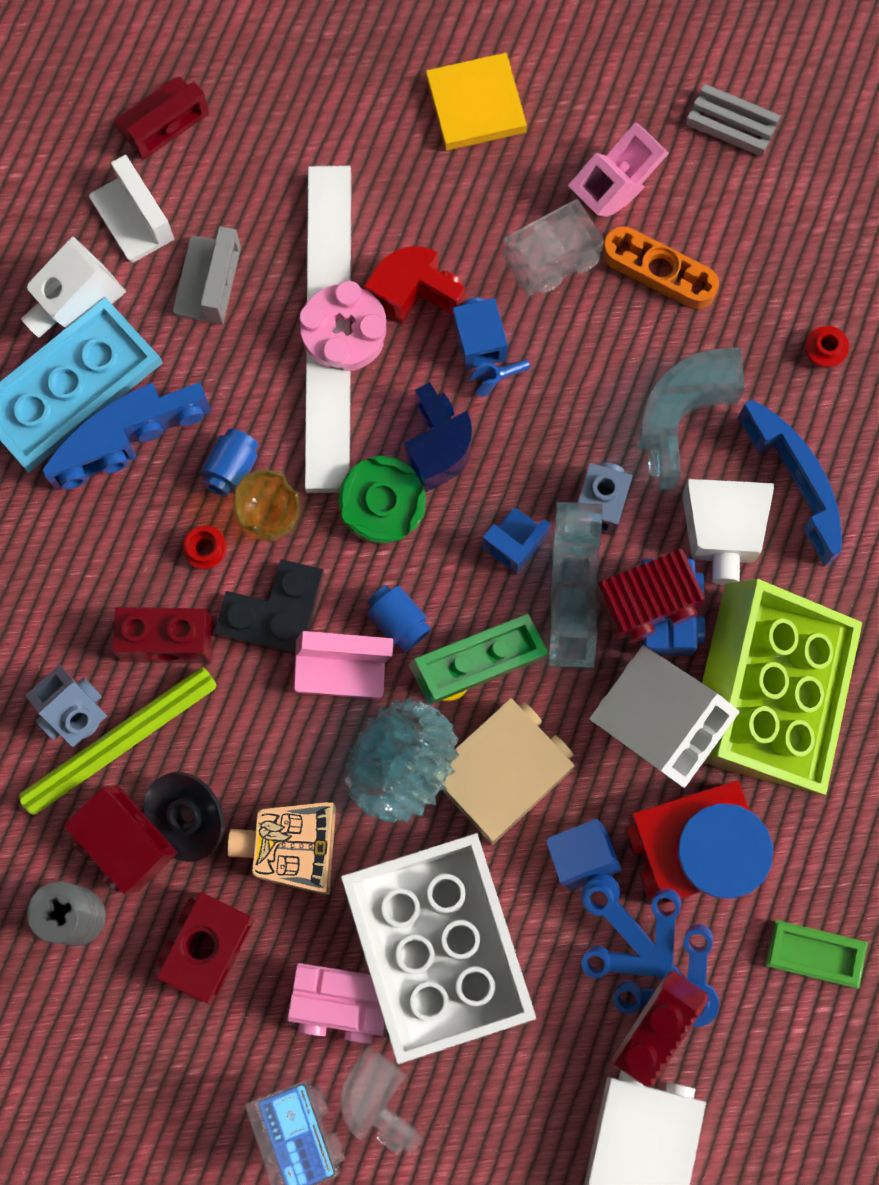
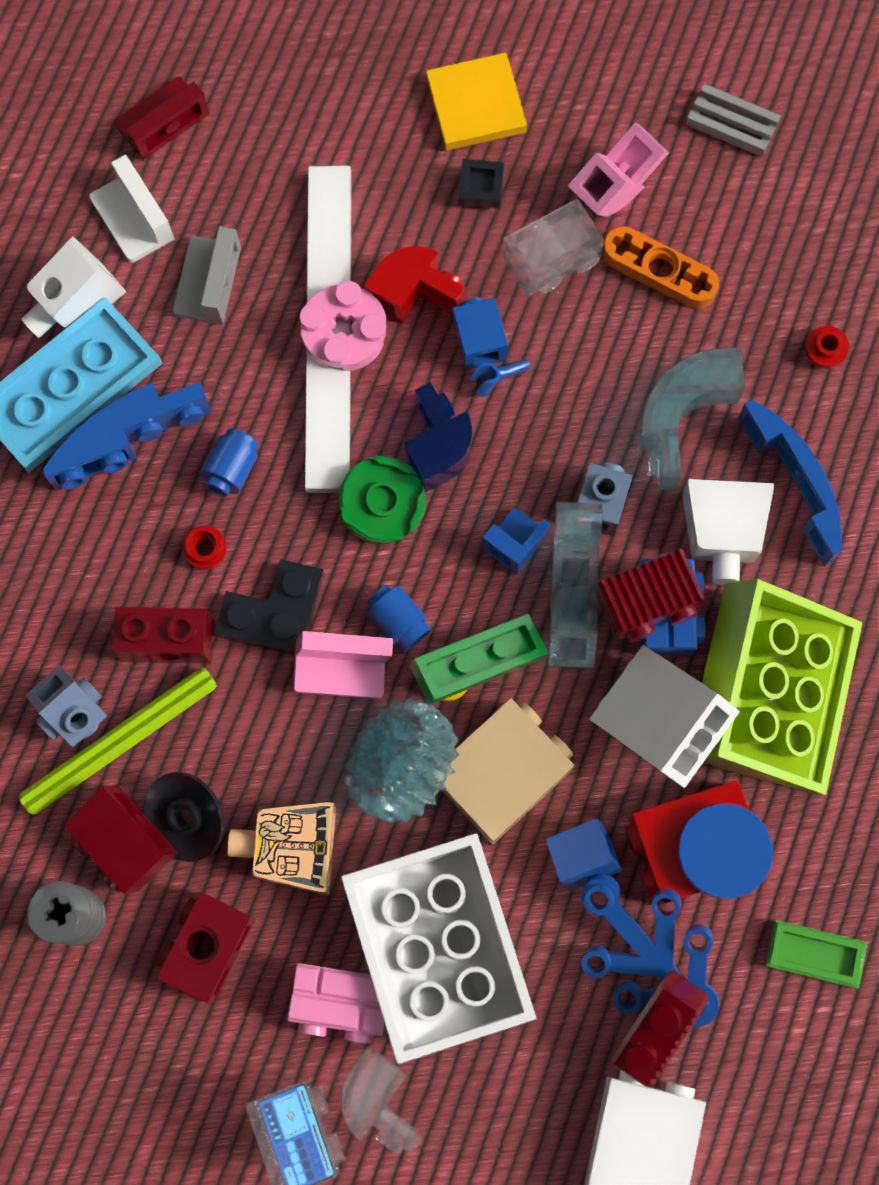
clear yellow hair [233,469,300,542] -> none
none -> black plate [458,159,504,209]

